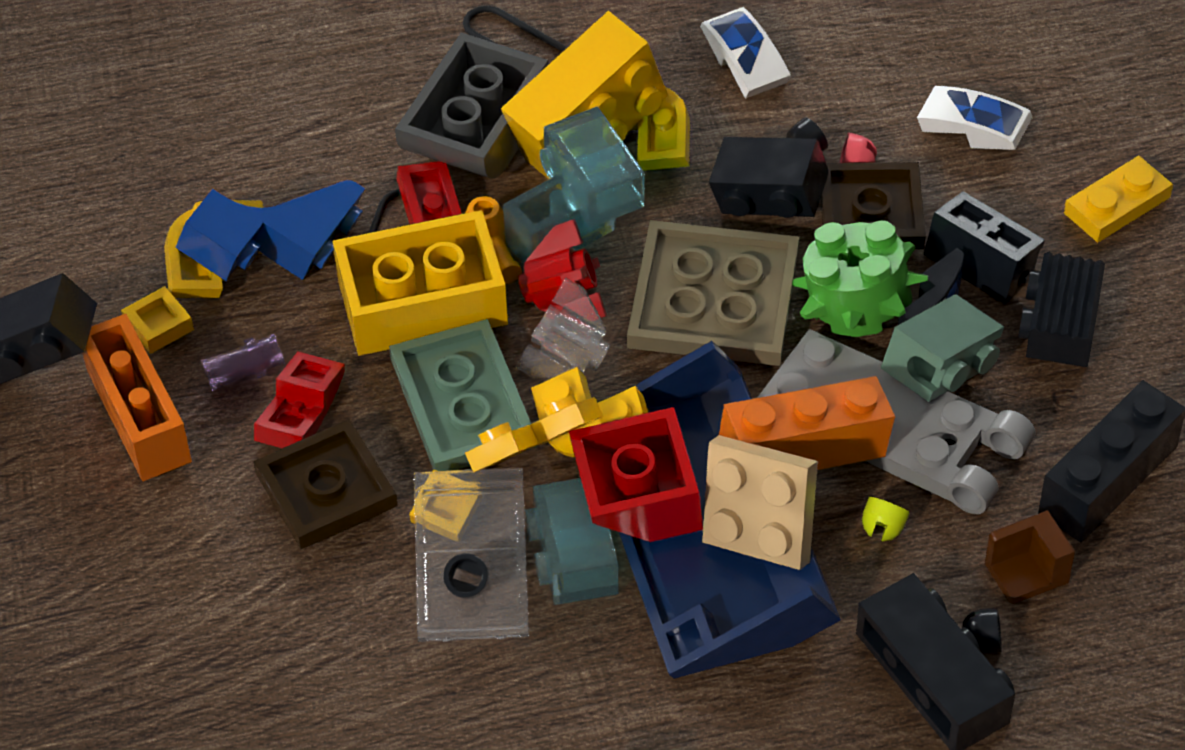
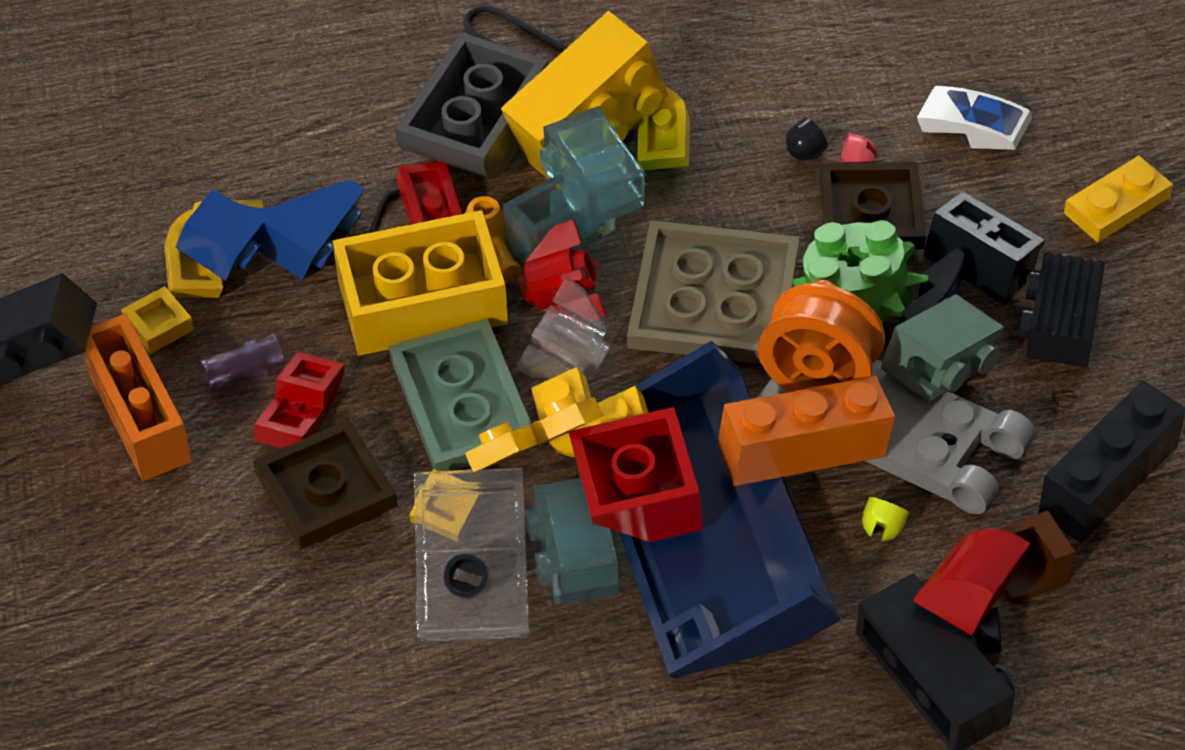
white slope [700,7,791,99] -> none
tan plate [702,435,818,570] -> none
black brick [708,137,829,218] -> none
none -> orange wheel [758,280,885,392]
none -> red brick [913,529,1031,636]

